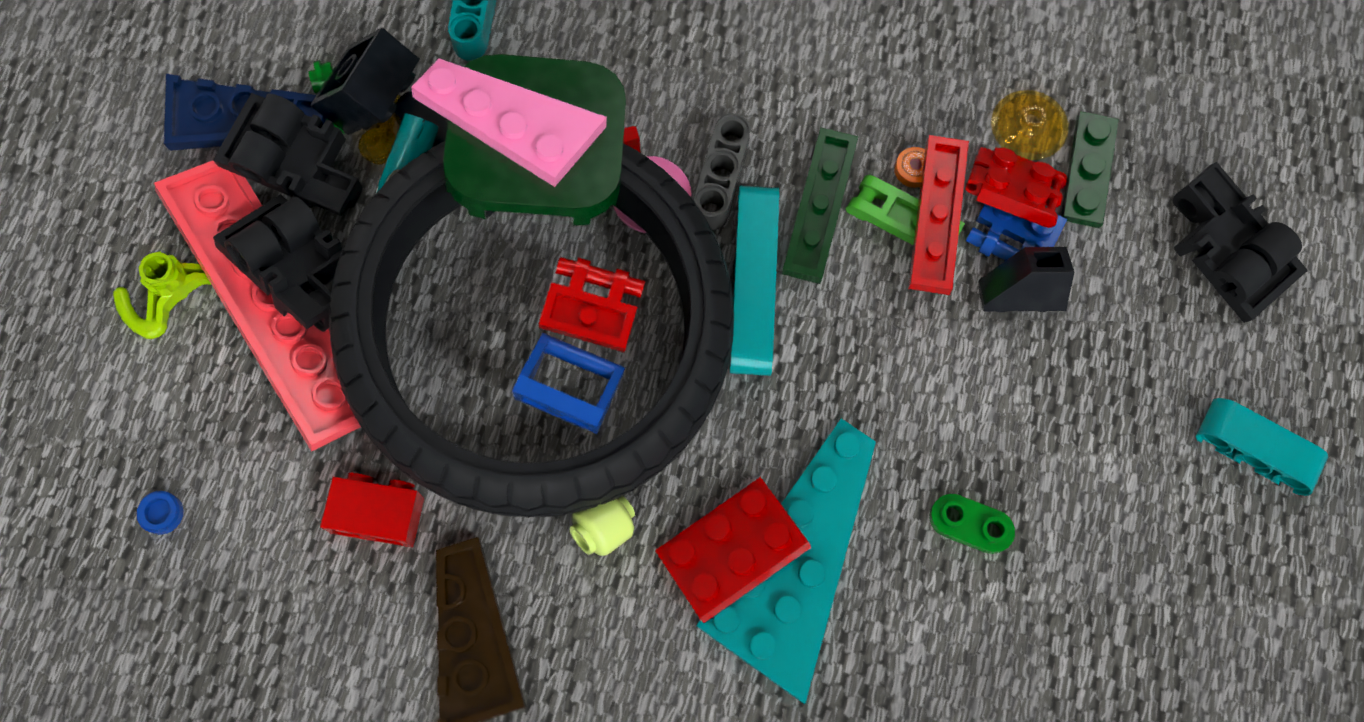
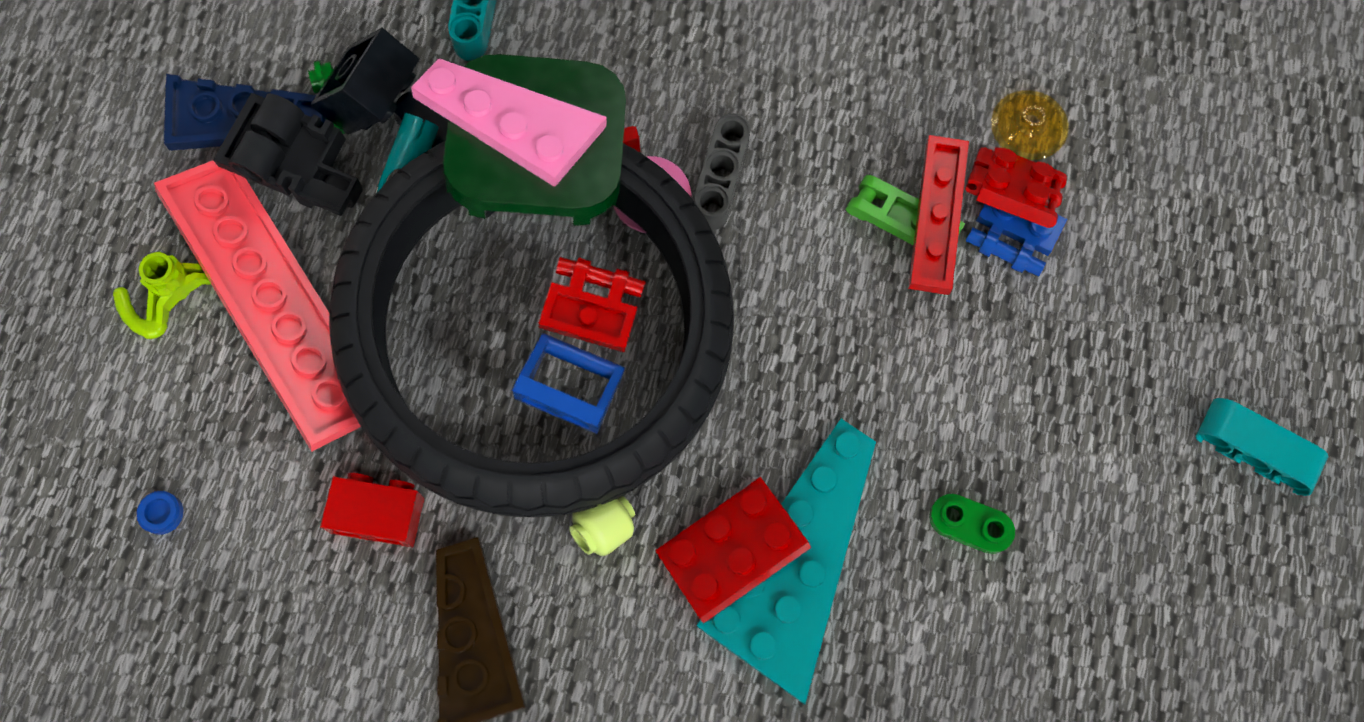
black plate [213,194,343,332] -> none
clear yellow plate [358,94,401,165] -> none
teal beam [730,185,779,376] -> none
dark green plate [782,127,859,284] -> none
orange tile [894,147,925,188] -> none
black slope [978,247,1075,312] -> none
dark green plate [1061,111,1119,229] -> none
black plate [1173,161,1308,323] -> none

